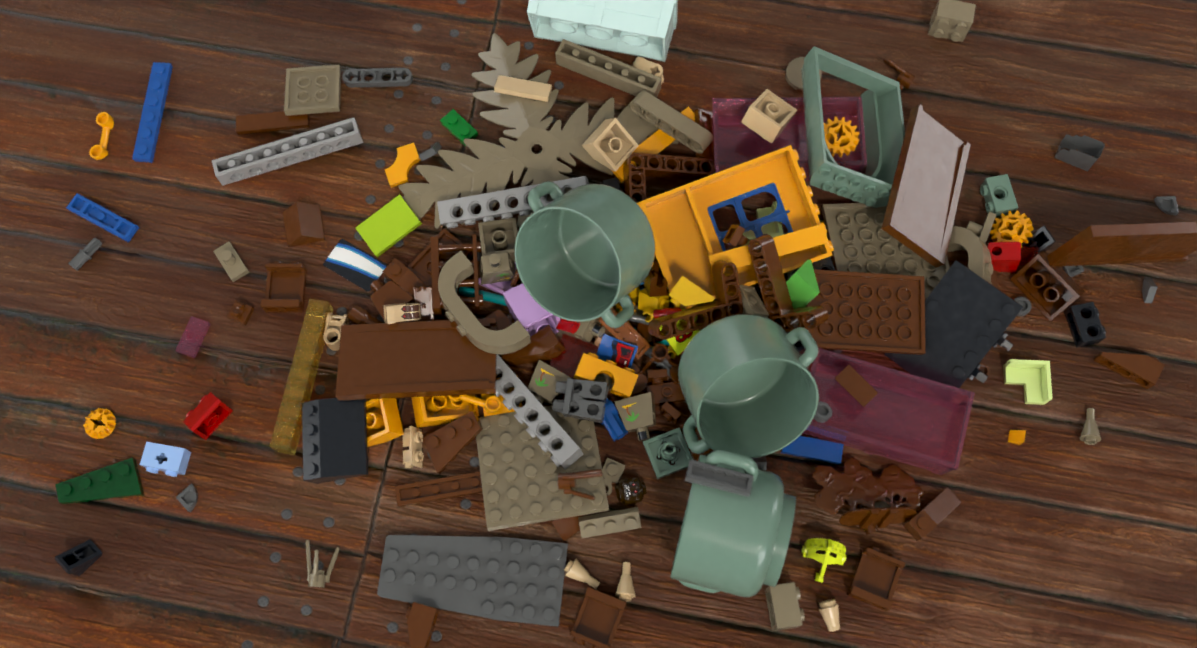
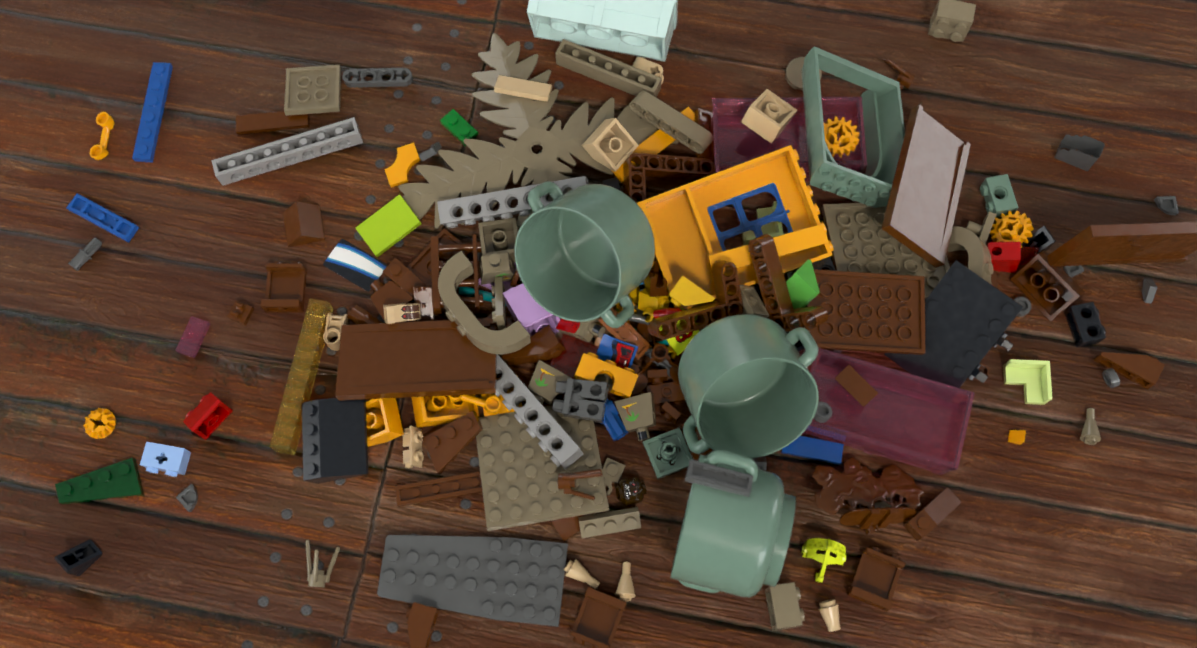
dark tan tile [213,241,250,282] -> none
reddish brown tile [723,224,749,247] -> none
none -> dark tan plate [491,277,506,330]
none -> dark grey tile [1102,368,1120,388]

